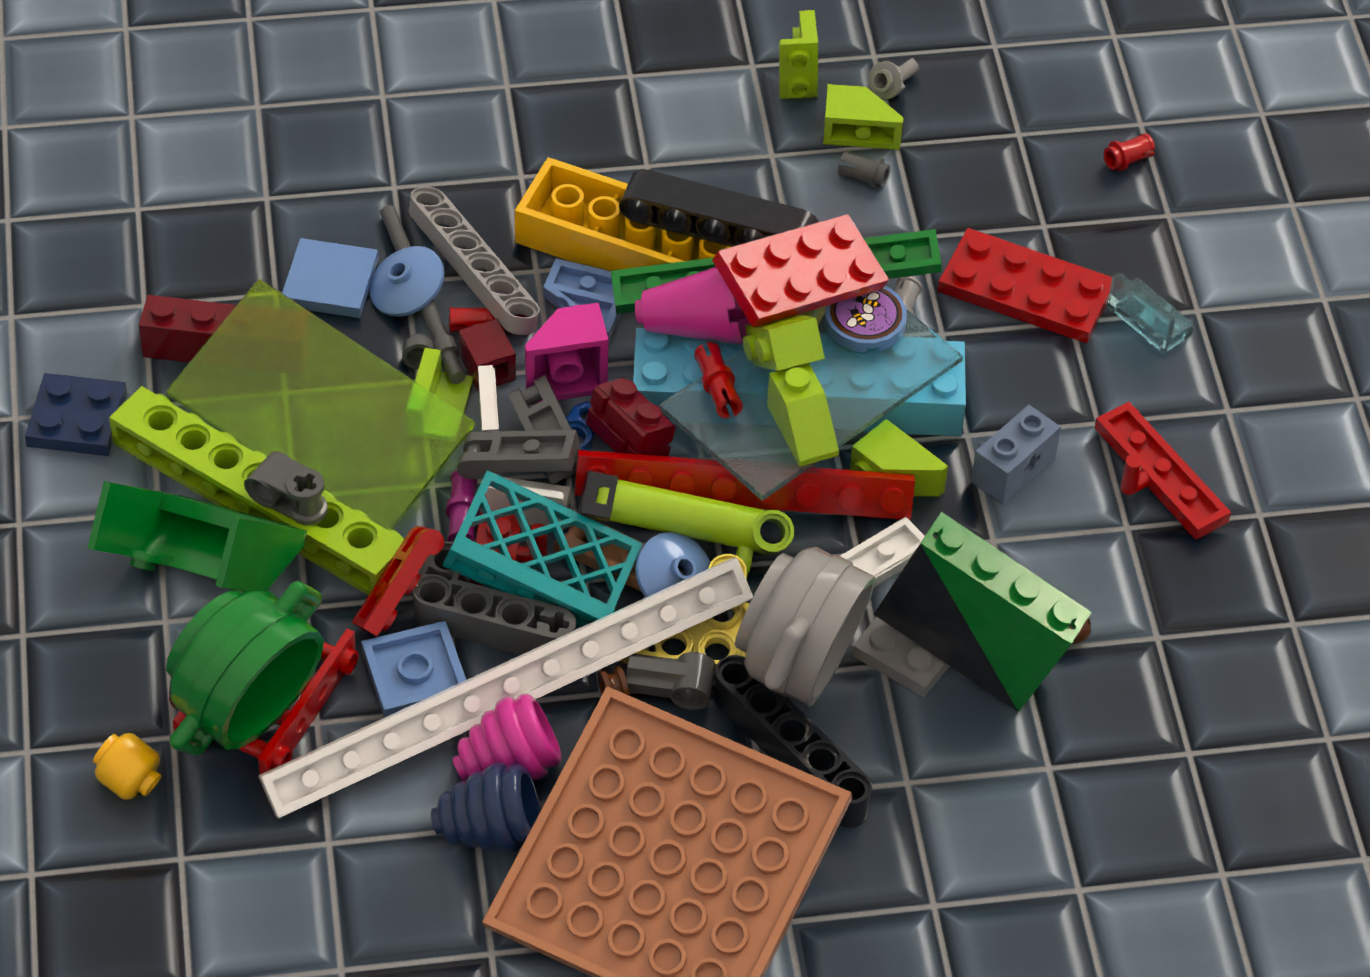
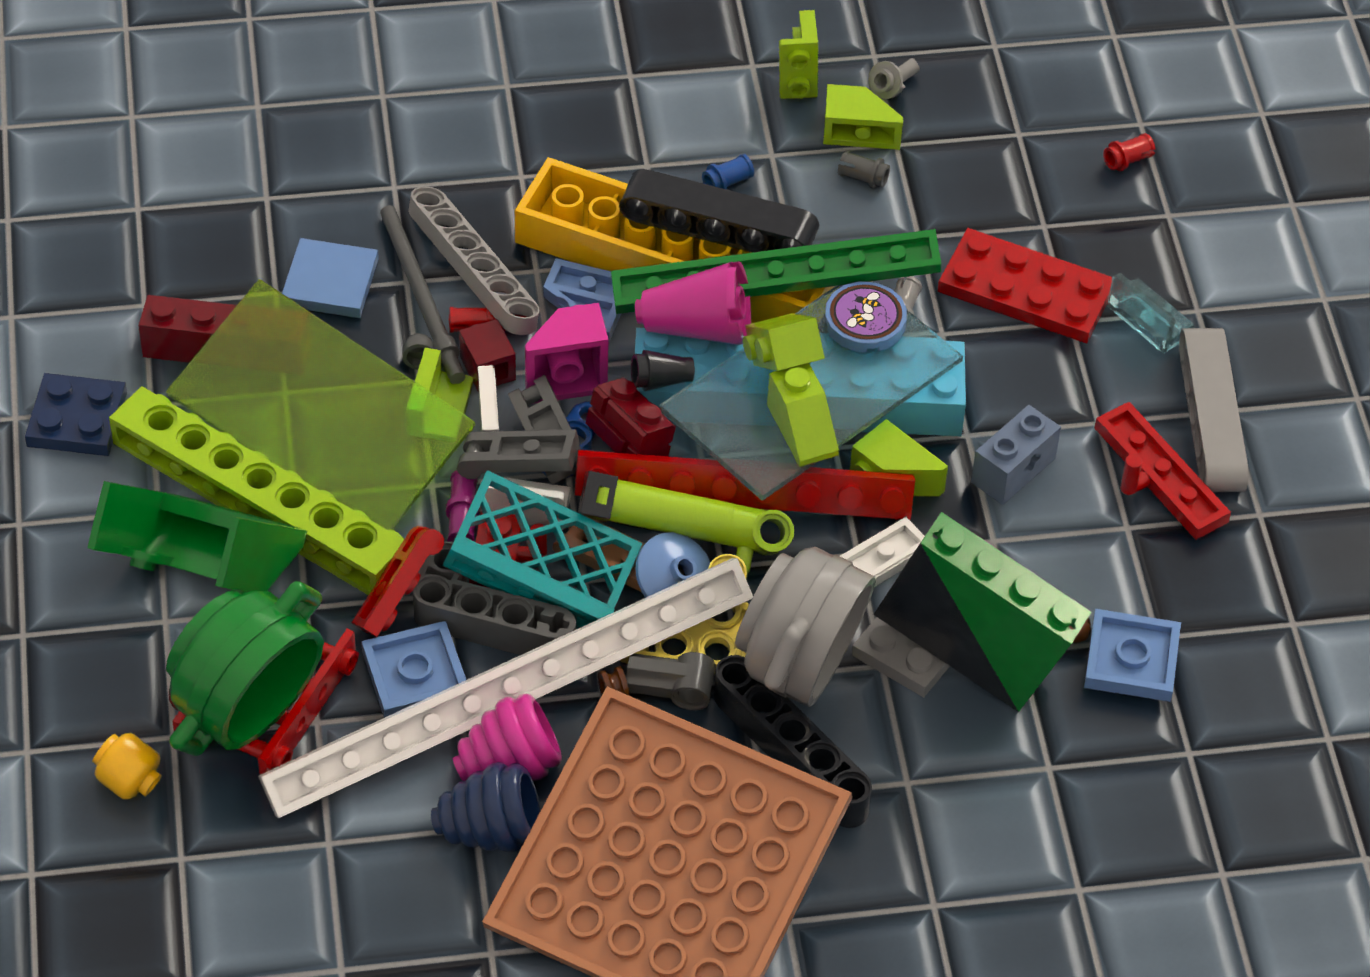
dark grey piece [244,451,328,525] -> none
medium blue dish [369,246,445,317] -> none
red pin [694,342,743,419] -> none
plate [712,214,889,328] -> none
none -> black cone [631,350,695,392]
none -> blue pin [702,154,754,189]
none -> medium blue plate [1084,609,1181,702]
none -> light grey beam [1179,328,1248,492]

